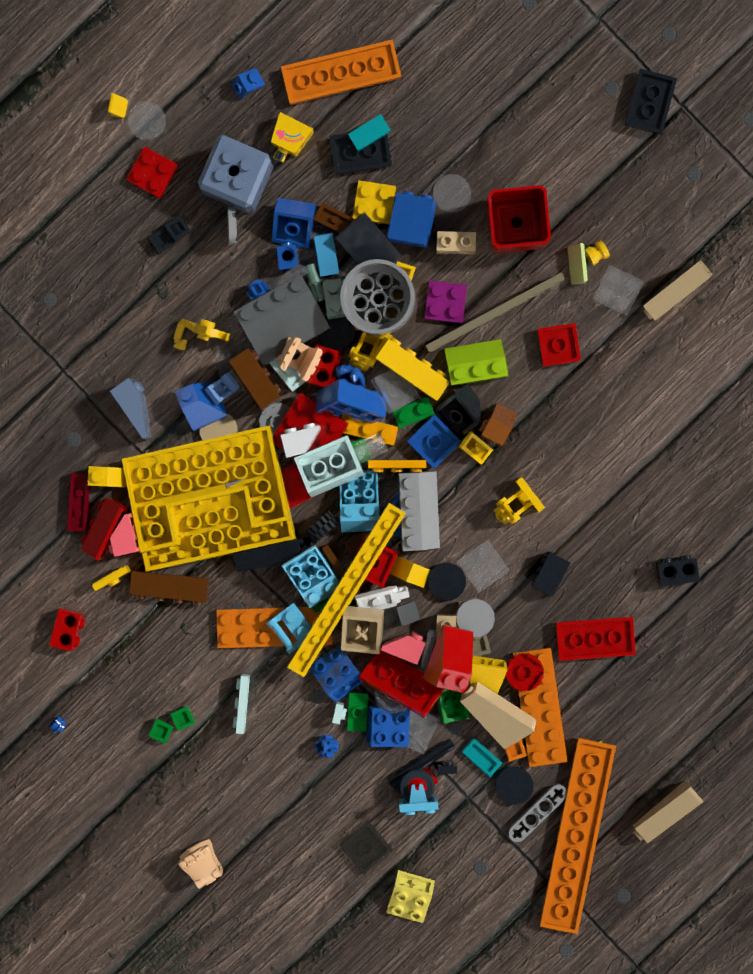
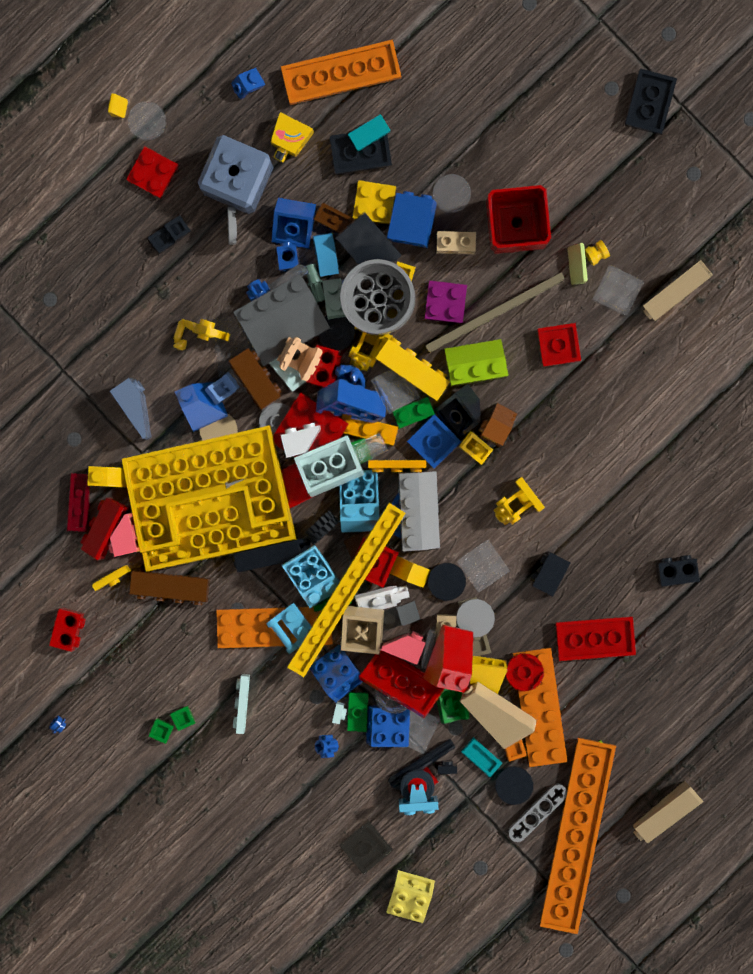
light nougat piece [178,838,223,889] -> none
reddish brown tile [322,544,360,595] -> none

